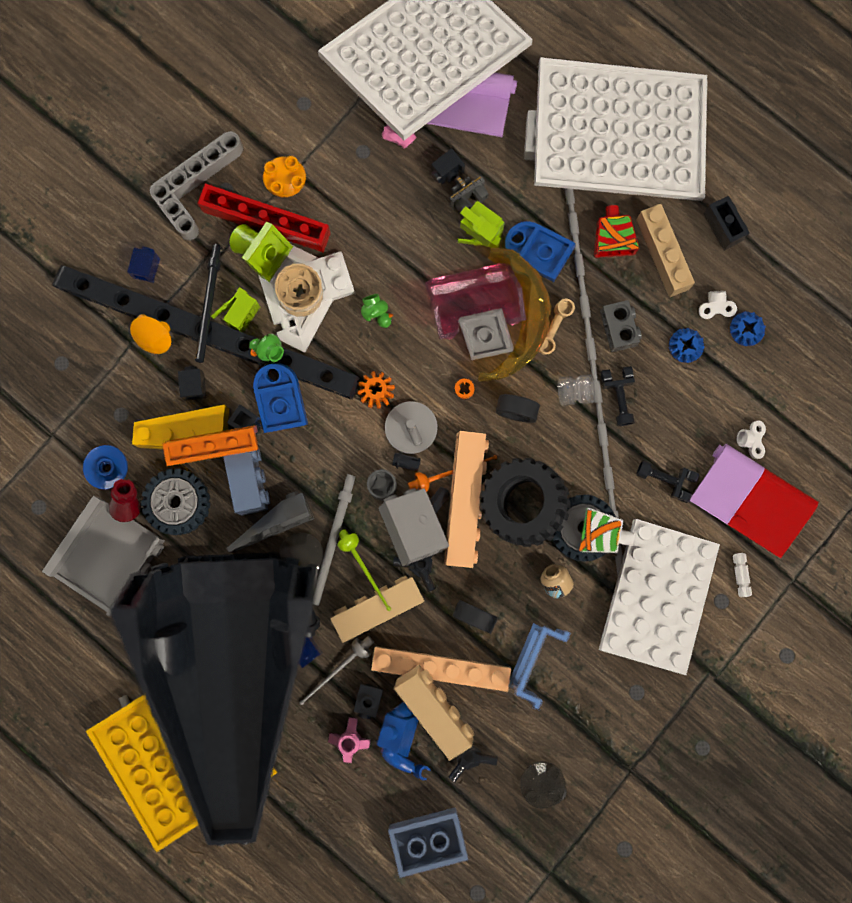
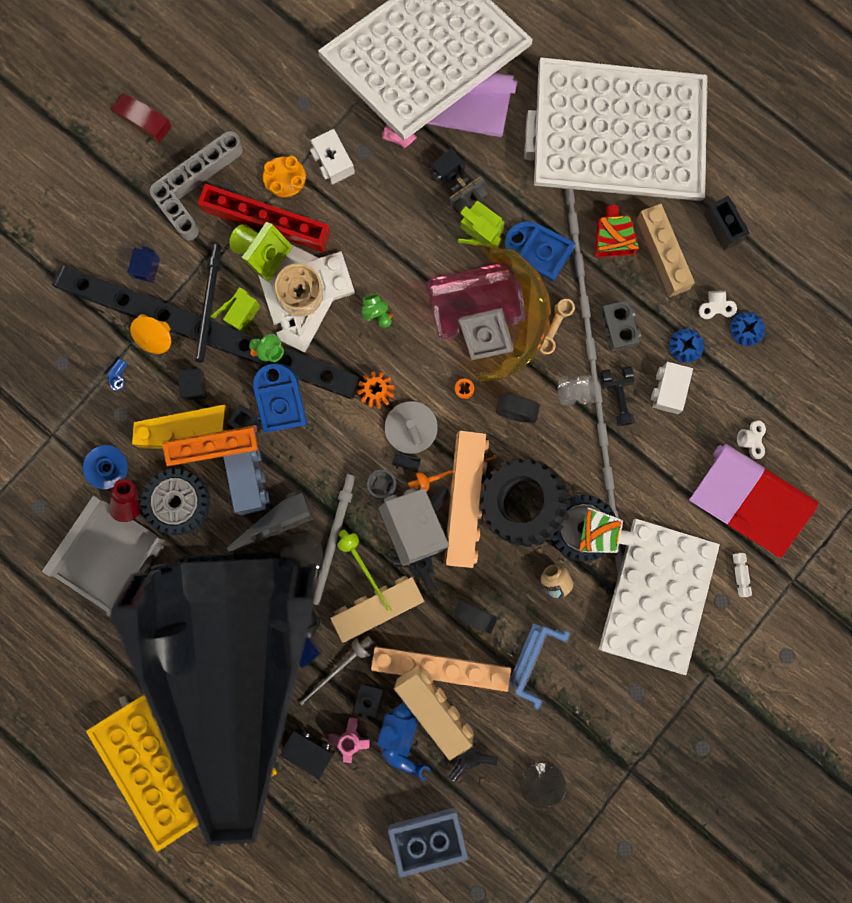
black bar [636,460,700,503] -> none
none -> blue arm [108,358,128,391]
none -> dark red slope [110,93,172,143]
none -> black brick [279,728,335,779]
none -> white brick [310,129,355,184]
none -> white brick [651,362,693,414]

